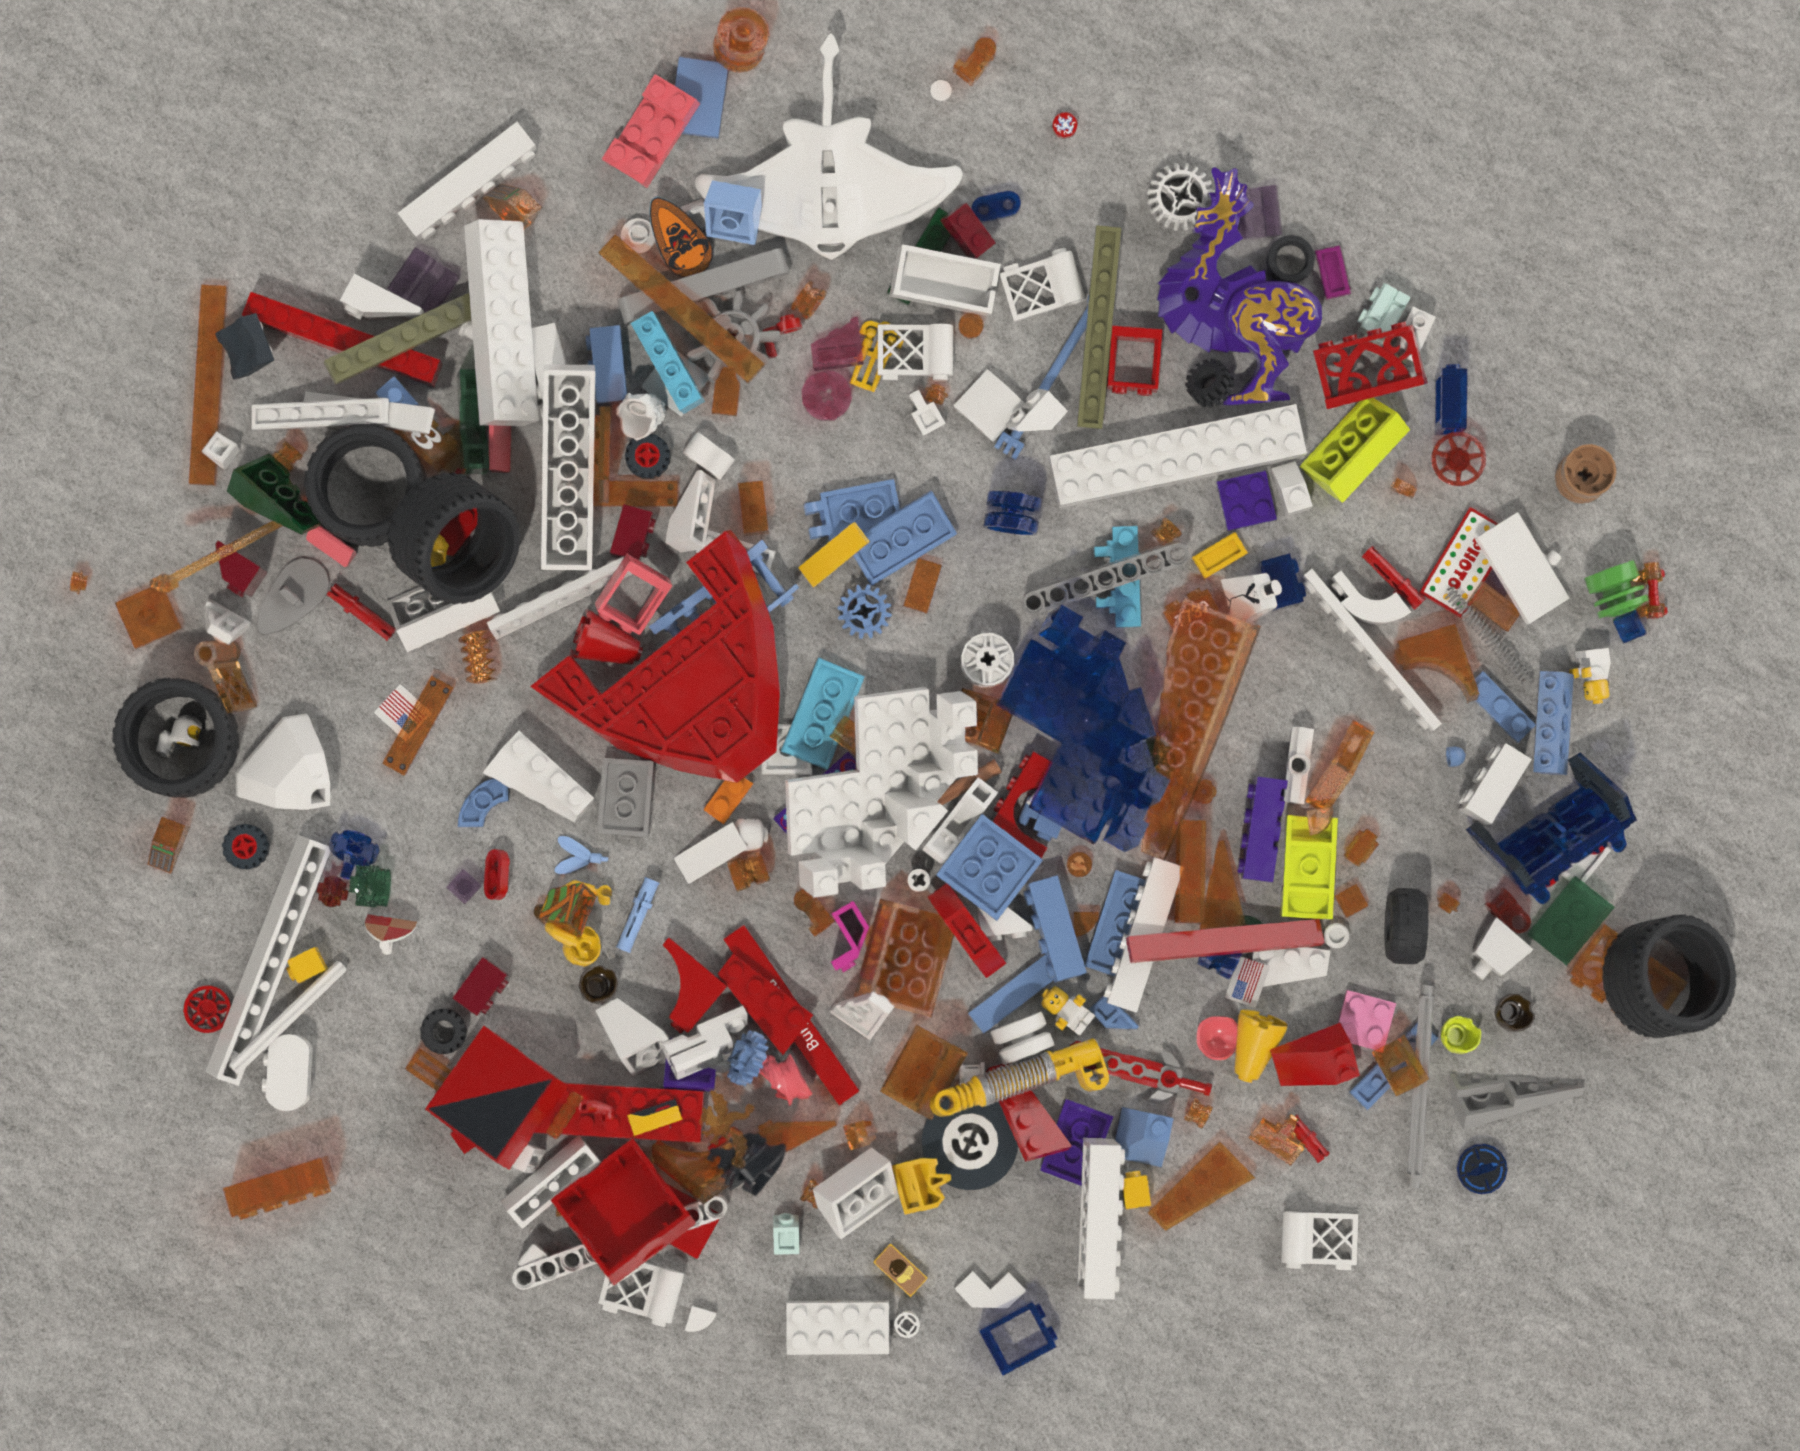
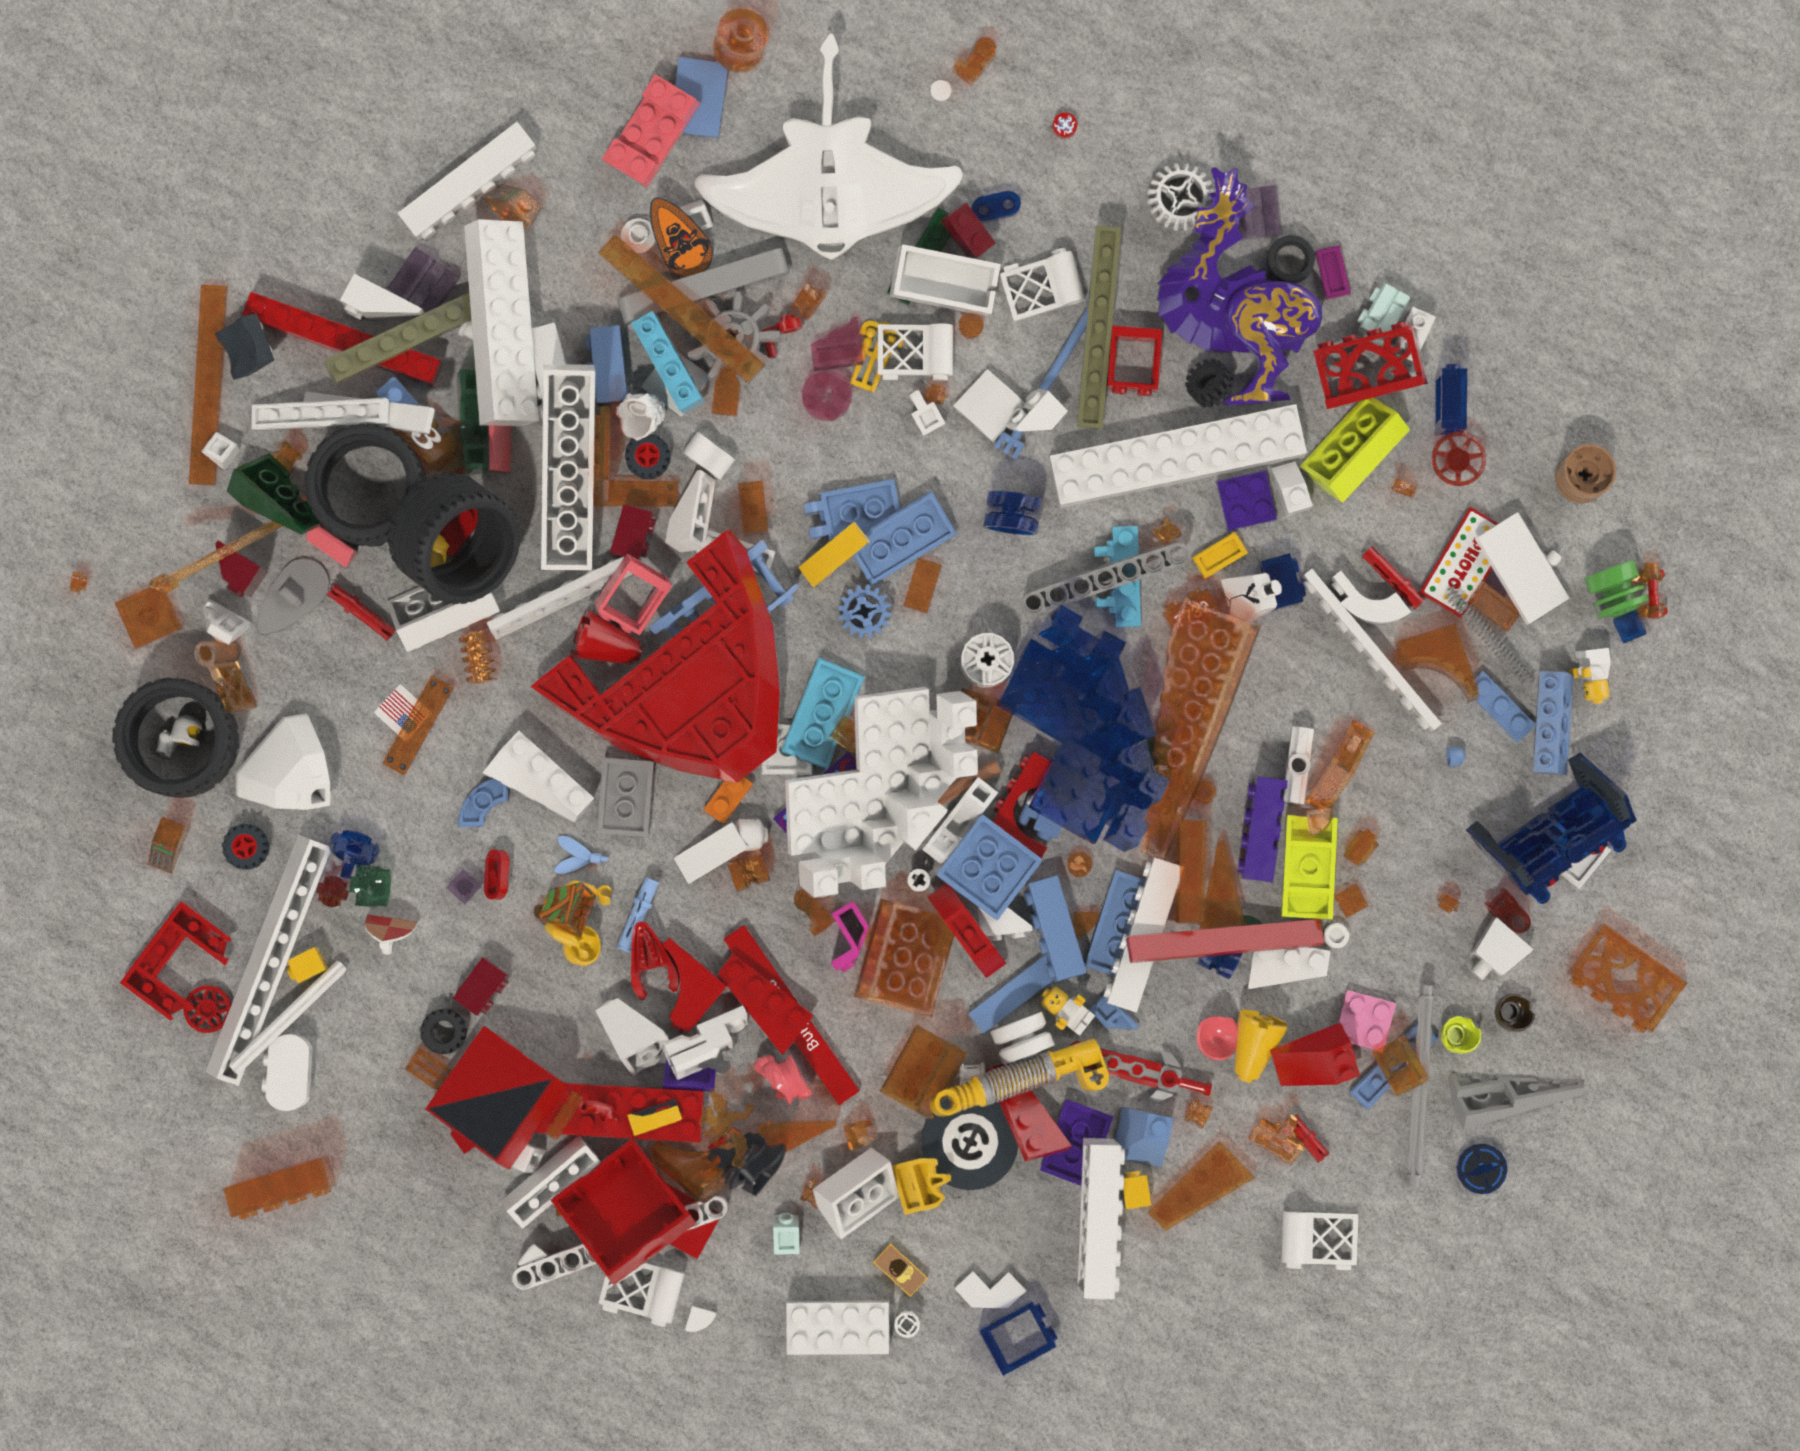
dark brown hair [578,965,618,1004] -> none
light blue slope [704,181,762,245] -> none
medium blue gear [727,1030,768,1086] -> none
white wing [829,992,894,1040] -> none
sticker [1225,956,1270,1008] -> none
black tyre [1384,888,1429,965] -> none
white brick [1458,743,1532,826] -> none
clear green tile [1527,875,1615,966] -> none
black tyre [1602,914,1736,1038] -> none
none -> red wedge [120,901,232,1021]
none -> red animal [631,922,678,1000]

